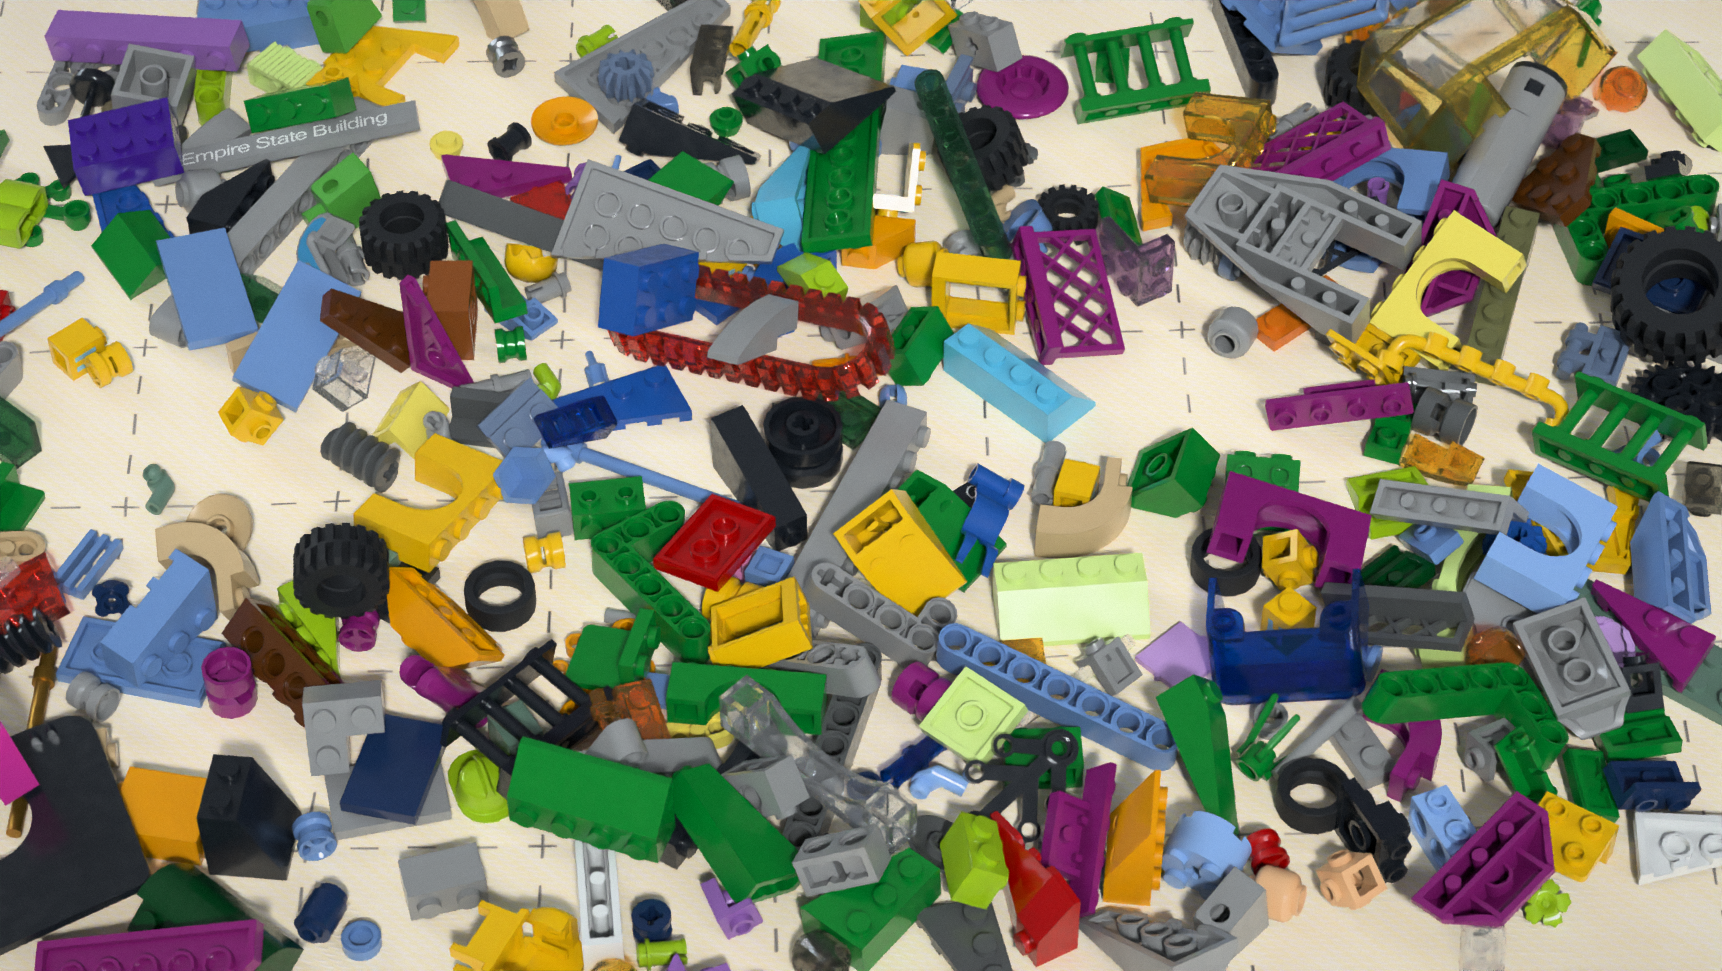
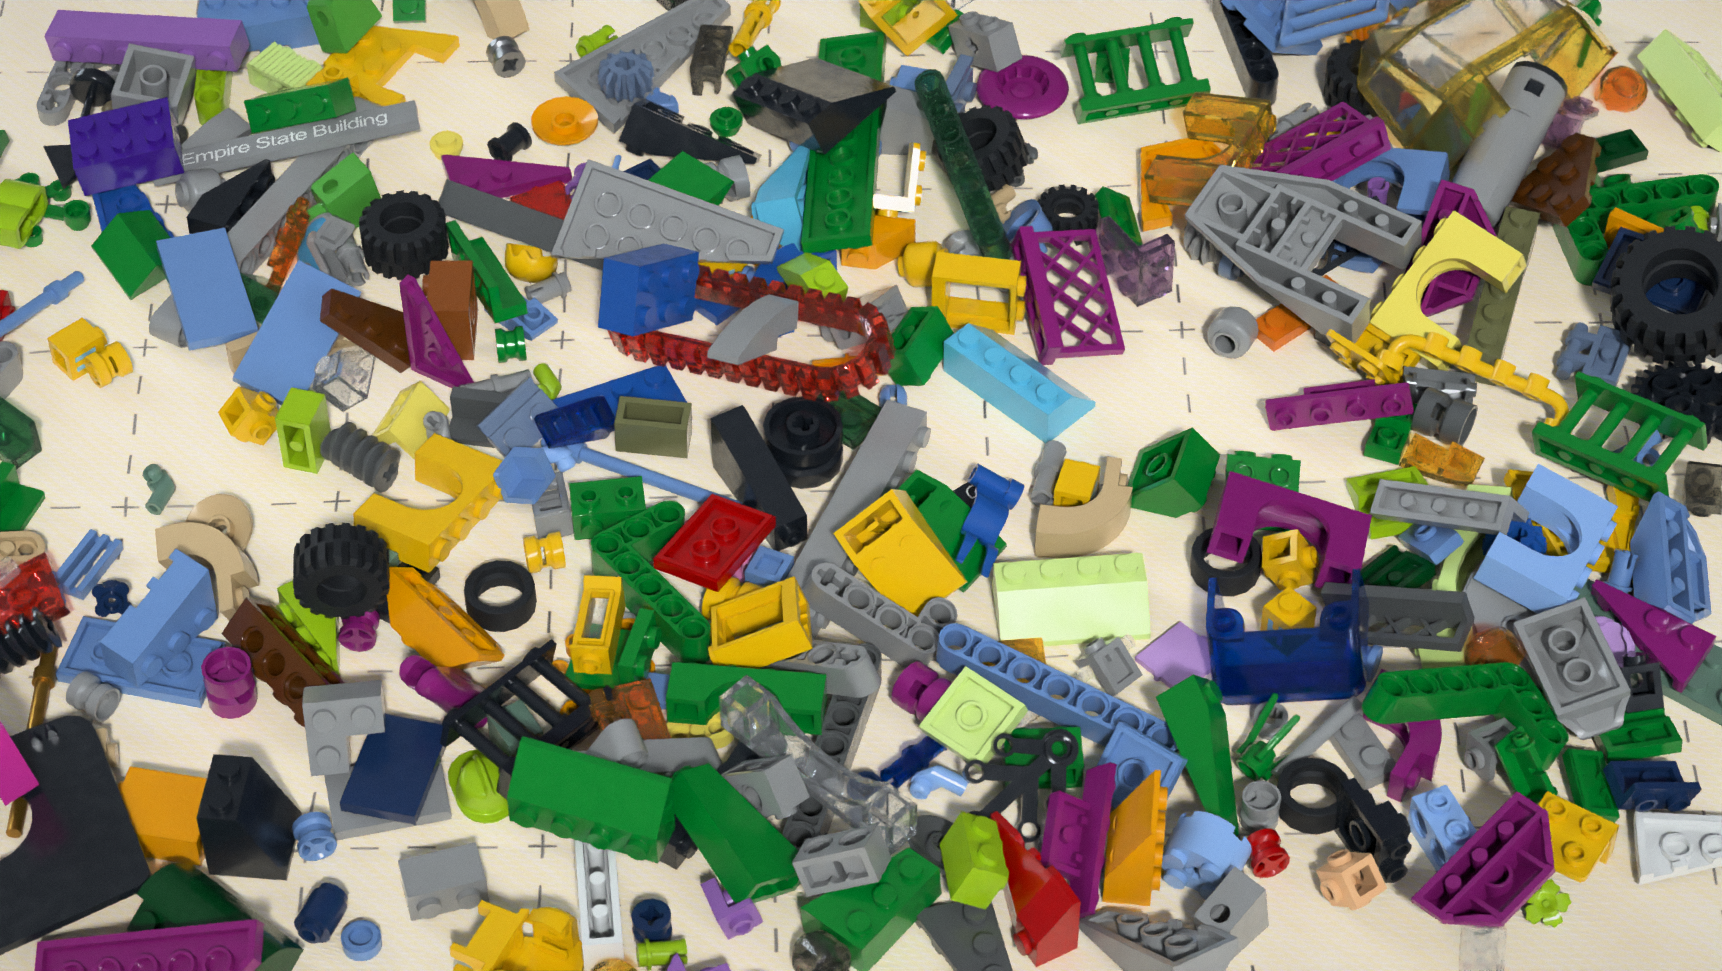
medium blue hand [584,351,609,388] -> none
light nougat head [1249,865,1307,923] -> none
black slope [1644,150,1693,181] -> none
none -> clear orange plate [267,197,310,286]
none -> lime brick [275,387,331,474]
none -> yellow window [570,575,626,674]
none -> olive piece [614,396,692,458]
none -> medium blue tile [1096,721,1188,808]
none -> light grey wheel [1239,780,1281,834]
none -> medium blue pin [1604,548,1639,594]

